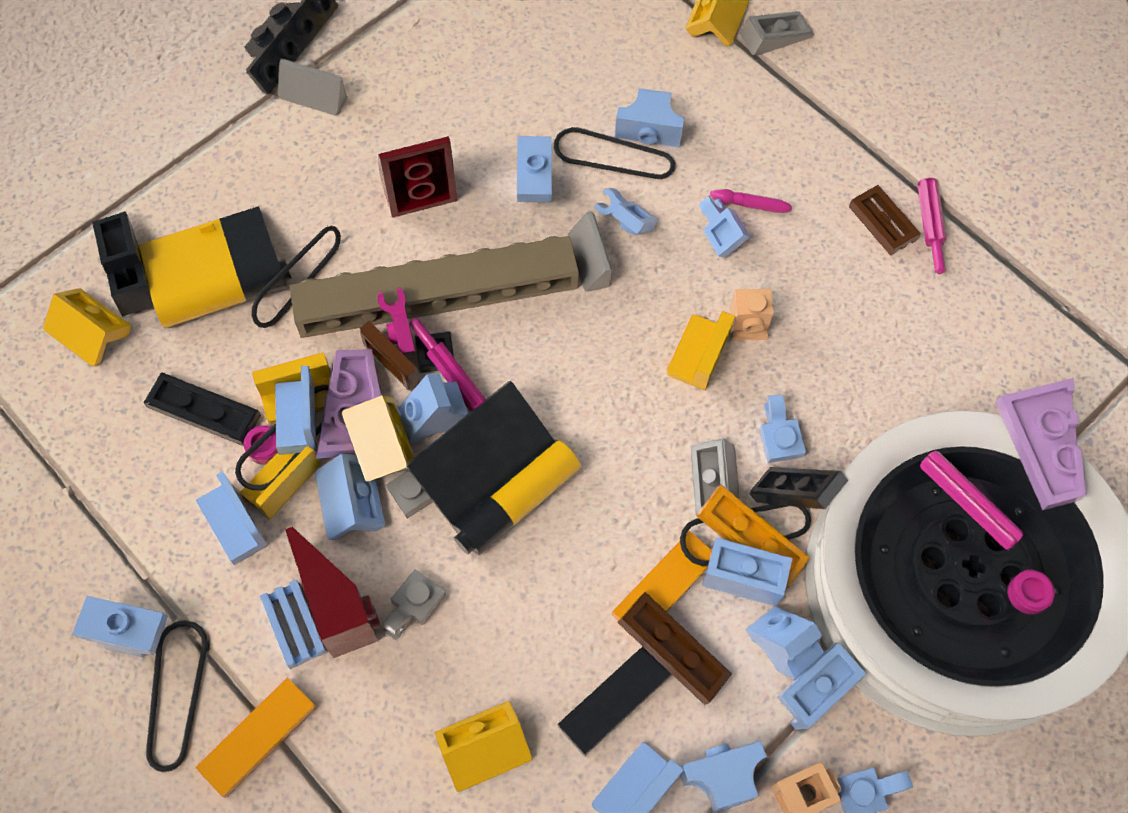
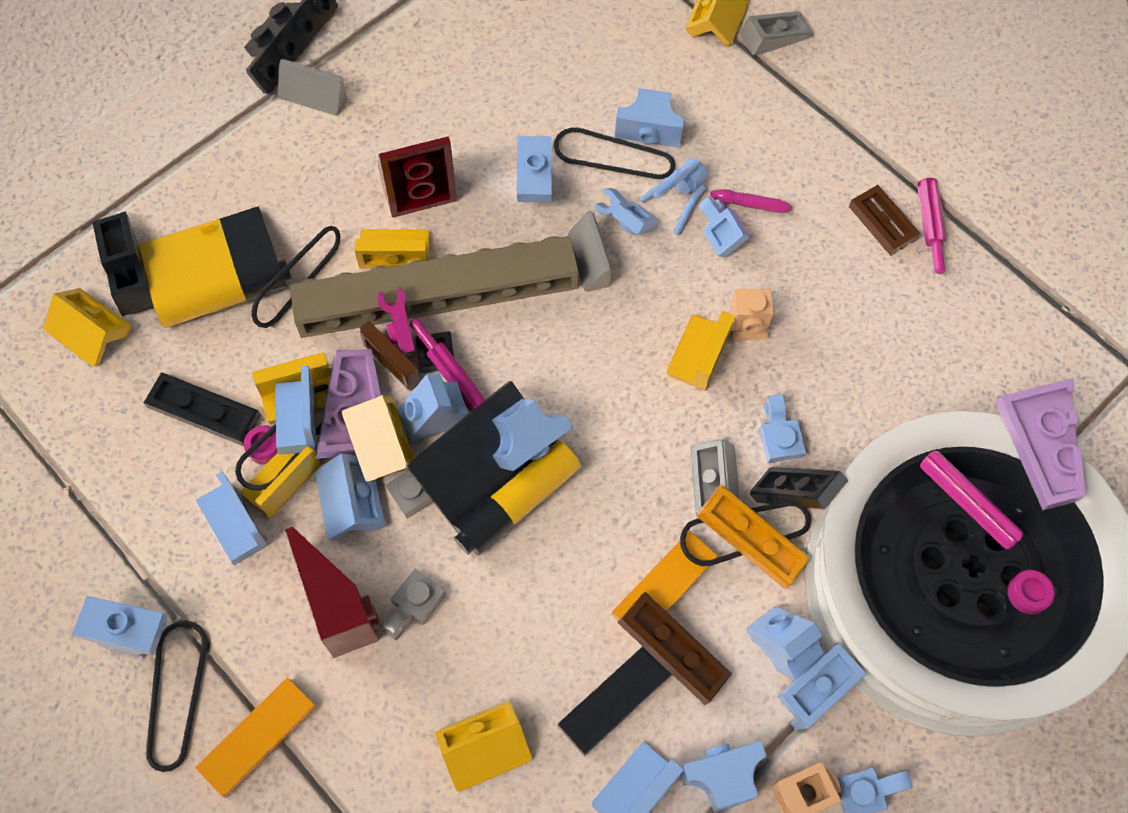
light blue tile [260,579,327,669] -> none
light blue panel [702,538,792,606] -> none
none -> yellow panel [355,229,429,269]
none -> light blue brick [492,399,573,471]
none -> light blue plant [640,158,708,235]

